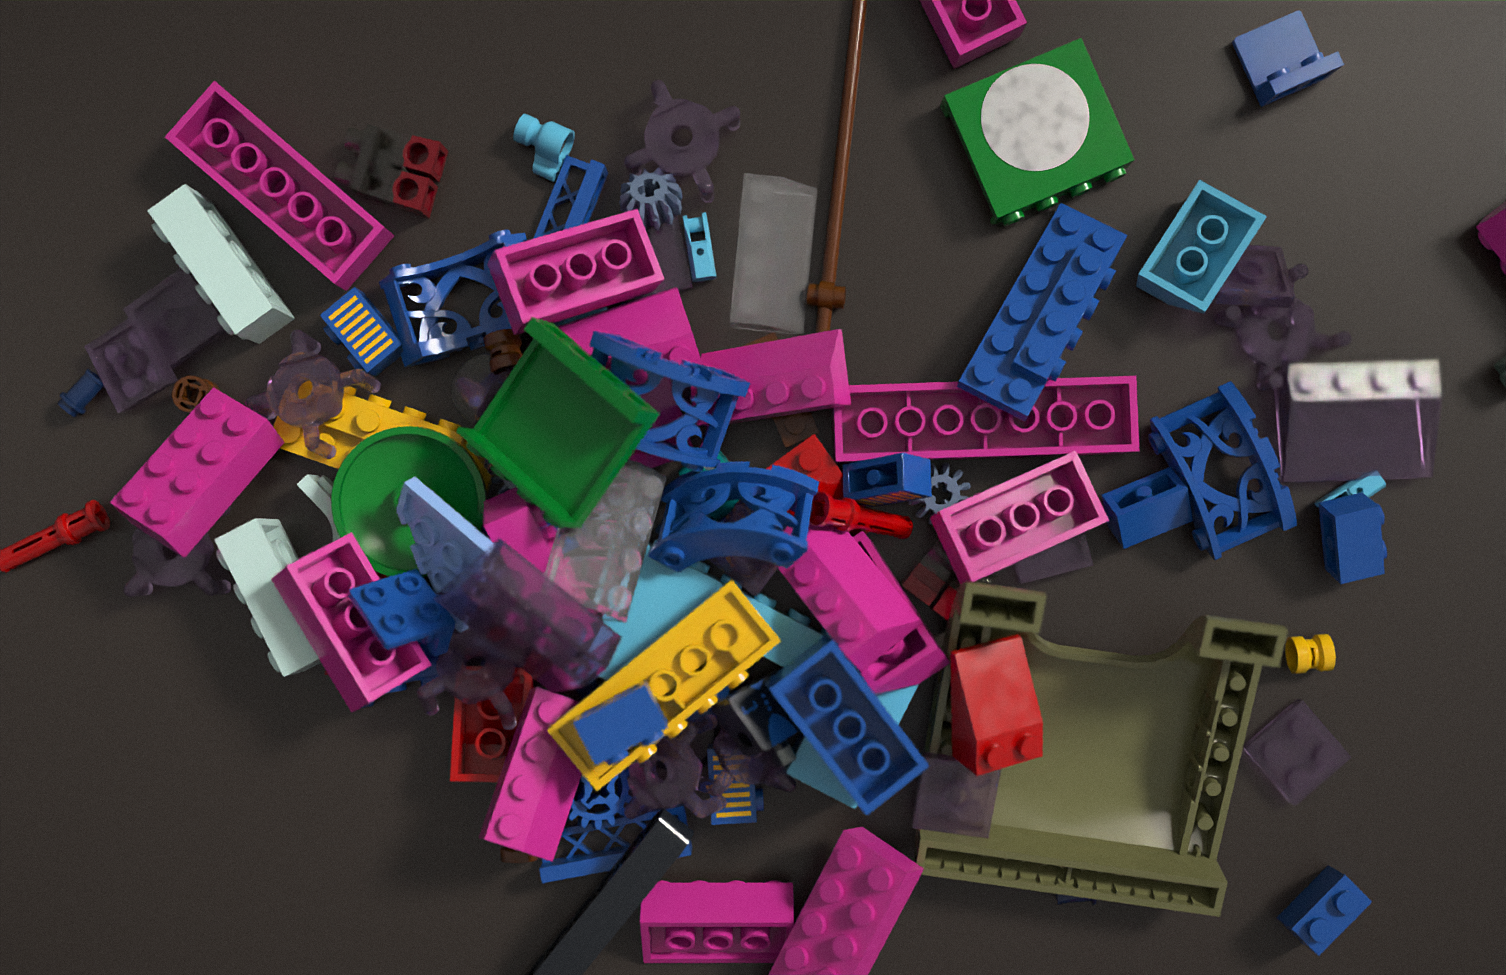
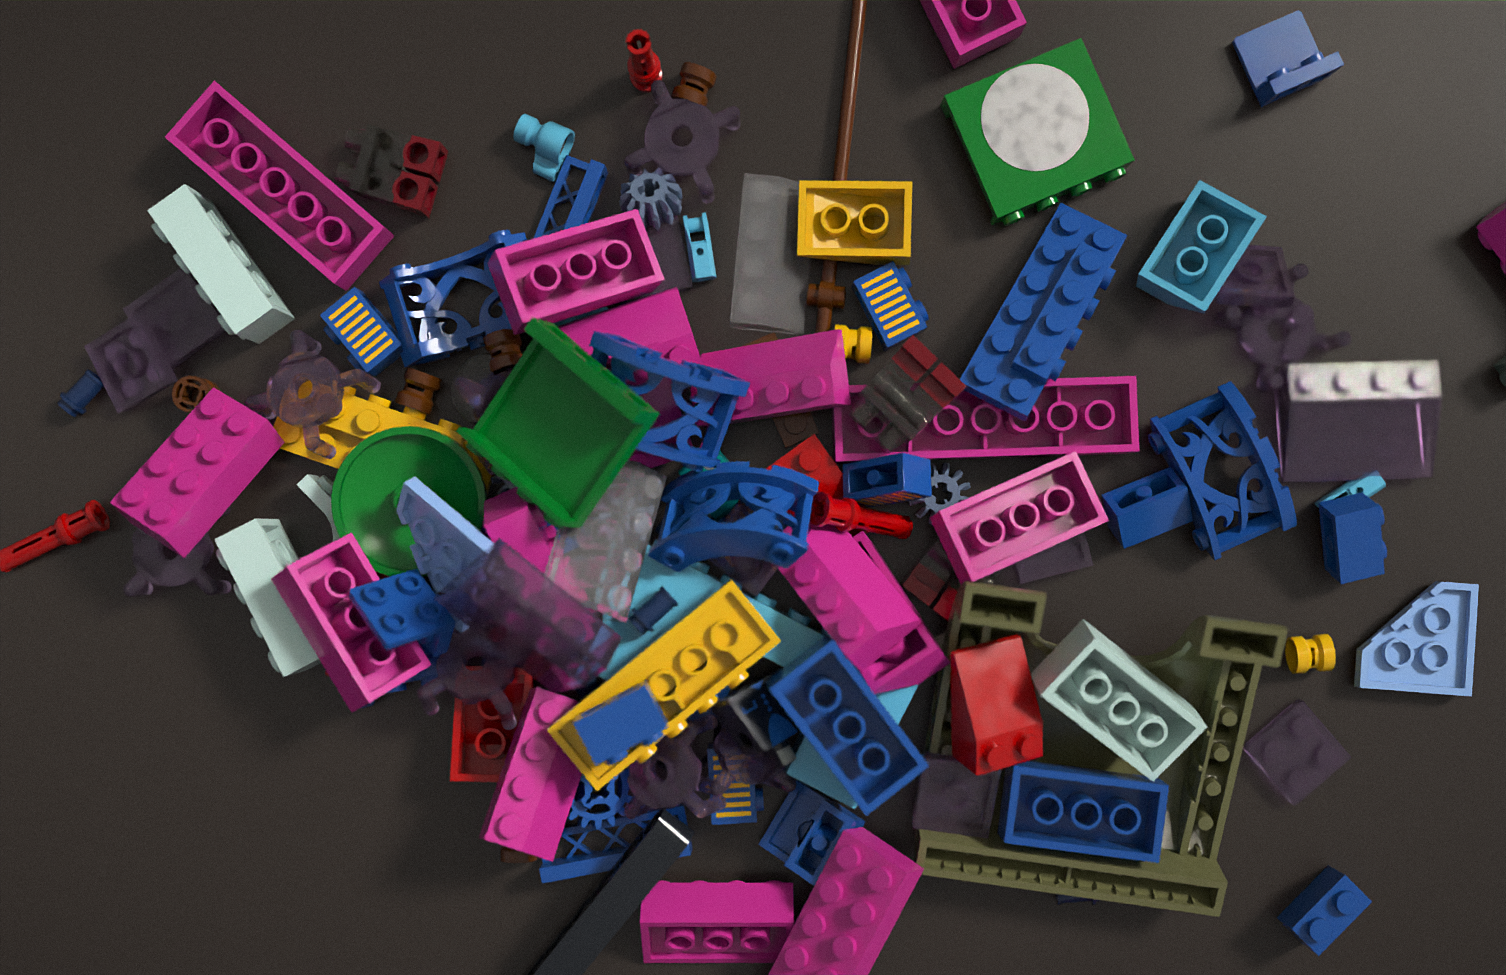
none -> reddish brown wheel [395,367,442,415]
none -> red pin [626,29,662,92]
none -> dark blue pin [628,586,678,635]
none -> reddish brown wheel [670,62,717,113]
none -> blue brick [758,780,866,886]
none -> yellow slope [797,180,912,265]
none -> yellow wheel [834,324,872,364]
none -> clear smoke hips [849,335,967,453]
none -> blue brick [851,261,929,352]
none -> blue brick [997,761,1169,863]
none -> light aqua brick [1031,619,1207,781]
none -> light blue plate [1354,581,1479,697]

